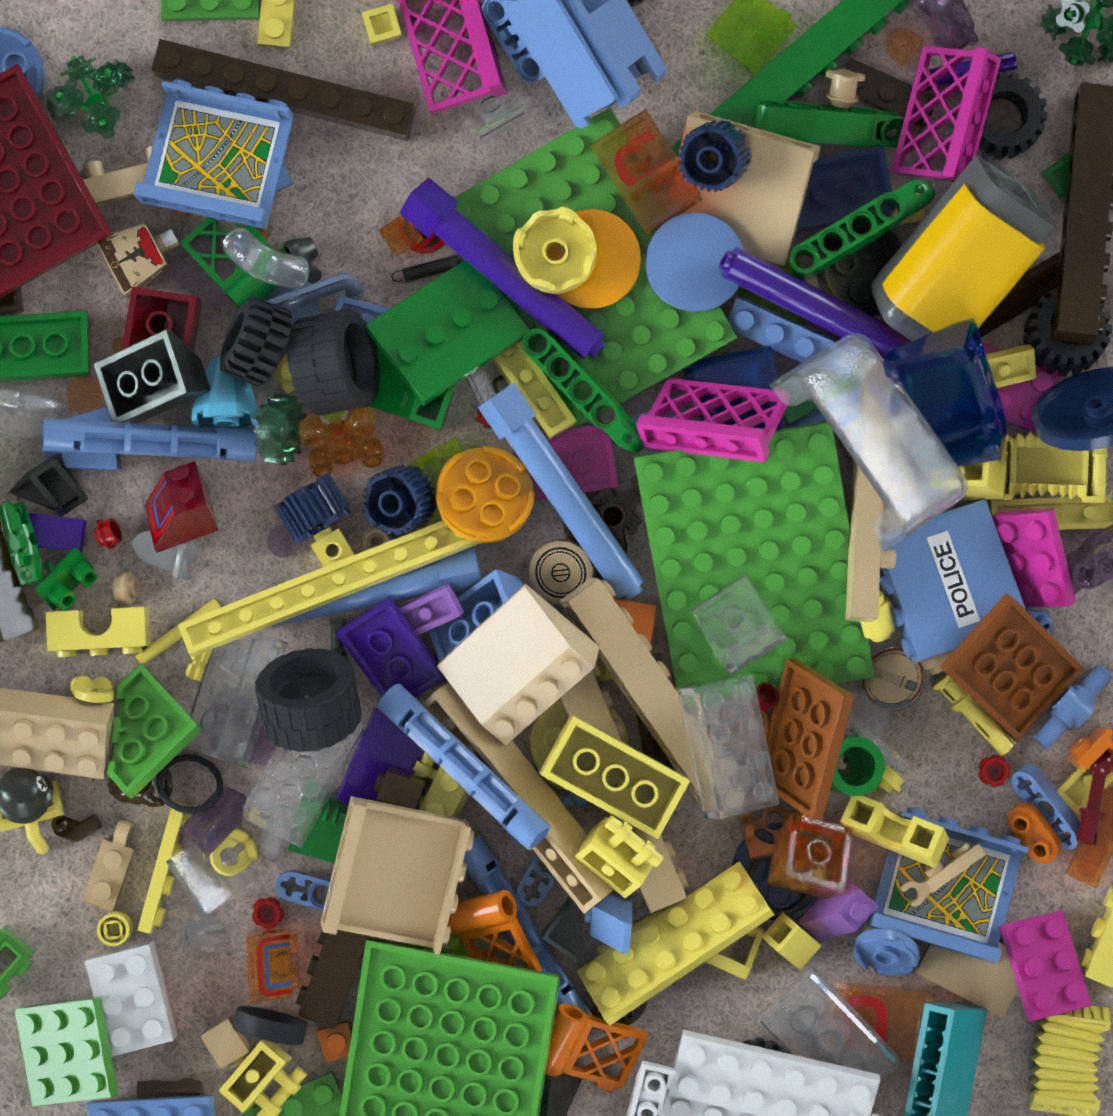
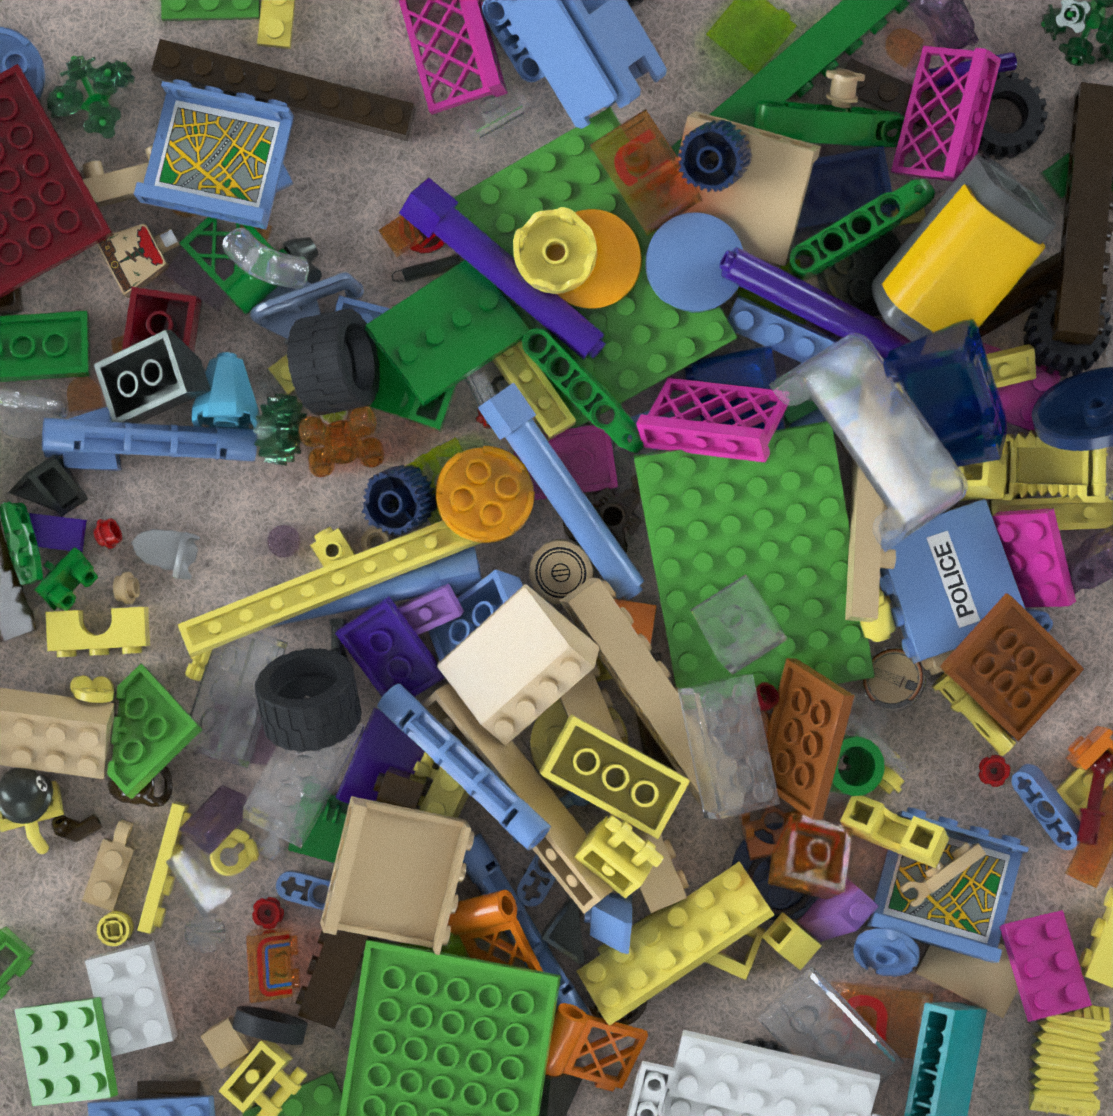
light yellow piece [136,598,221,665] -> none
dark red slope [144,461,219,553] -> none
black piece [155,754,224,814] -> none
black tyre [220,295,292,387] -> none
dark blue brick [273,472,352,545] -> none
orange plate [316,1020,352,1063] -> none
light yellow plate [361,3,402,46] -> none
orange plate [1007,802,1062,864] -> none
medium blue pin [1033,665,1113,750] -> none

